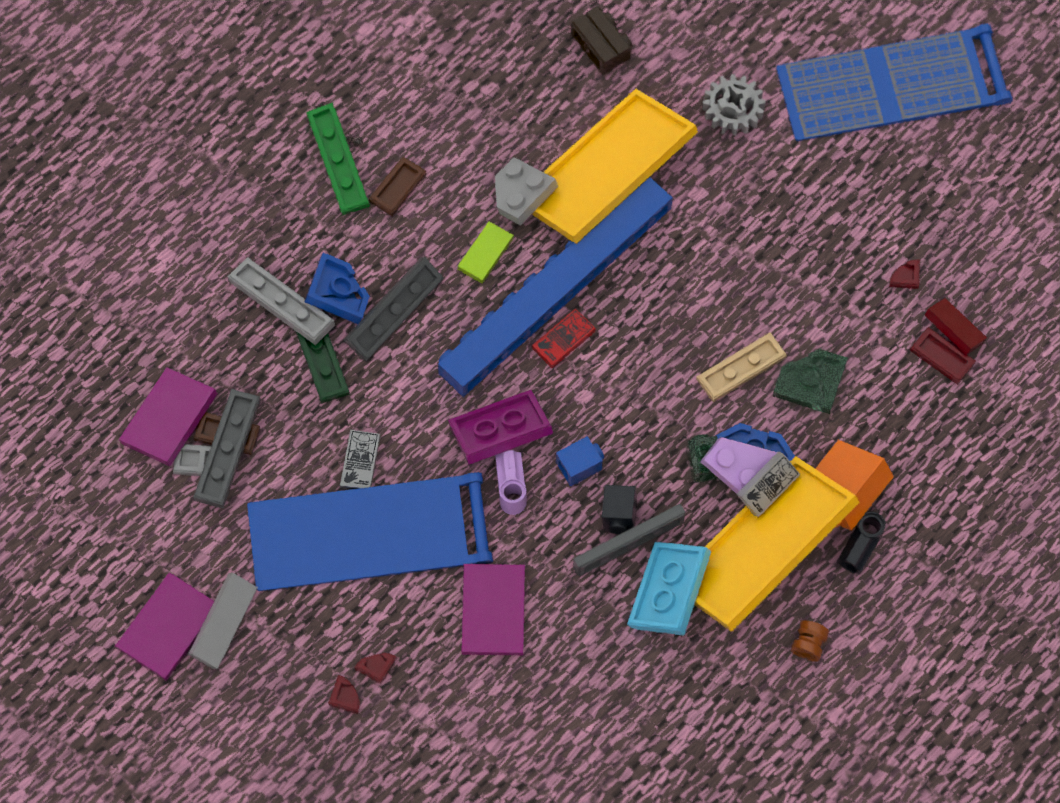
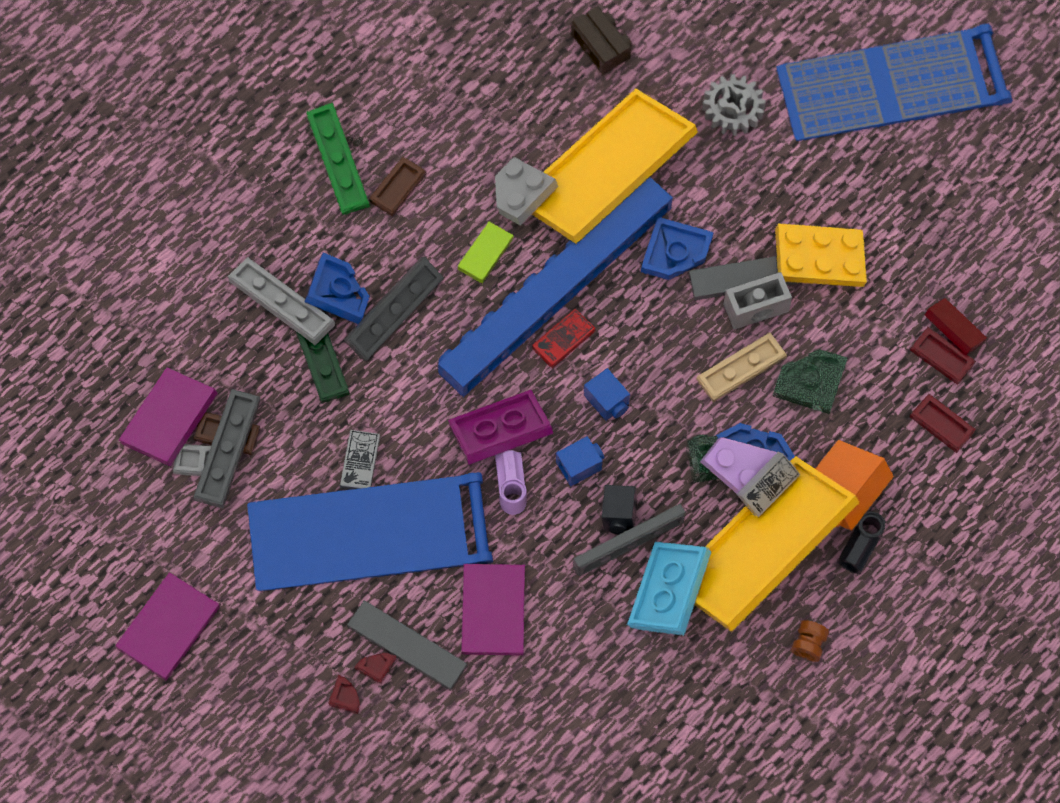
light grey tile [188,572,258,669] -> none
dark red tile [889,259,920,289] -> none
none -> dark grey tile [347,600,468,691]
none -> blue brick [583,368,630,421]
none -> blue plate [641,217,714,280]
none -> dark grey tile [689,256,797,300]
none -> light grey brick [723,272,792,330]
none -> yellow plate [775,223,867,287]
none -> dark red tile [910,394,976,453]

